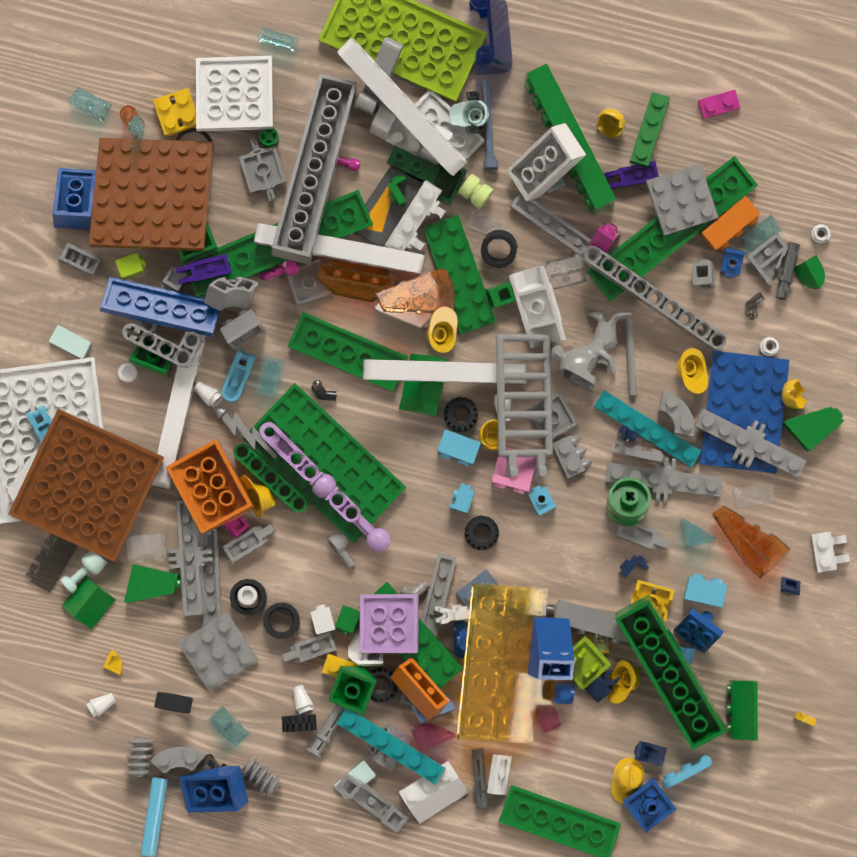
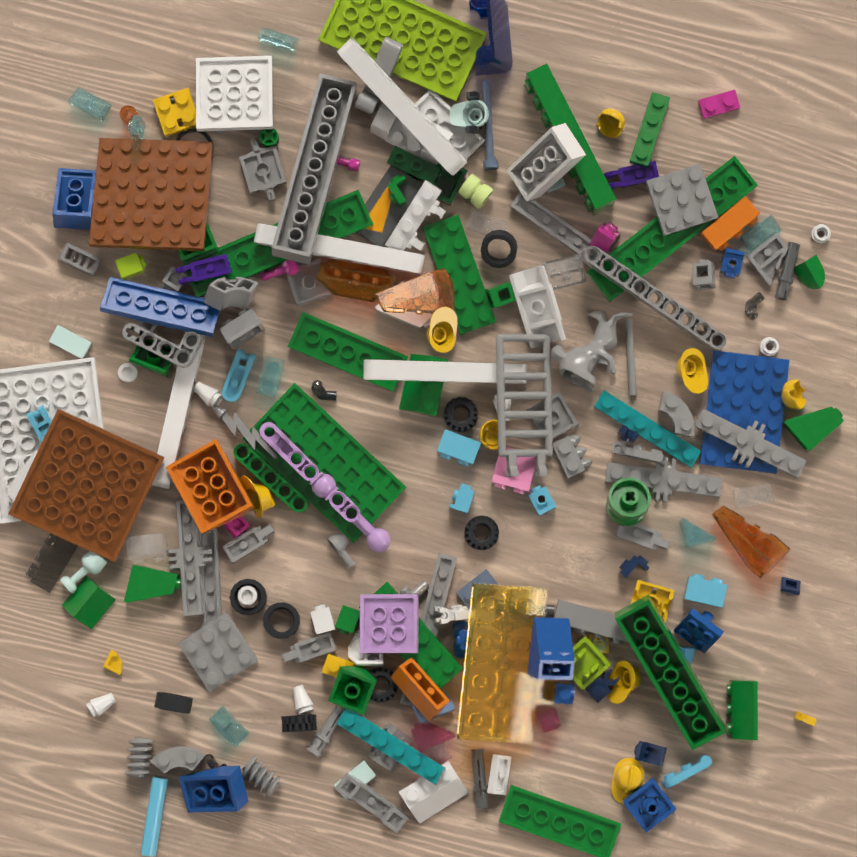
white plate [811,531,850,573] -> none

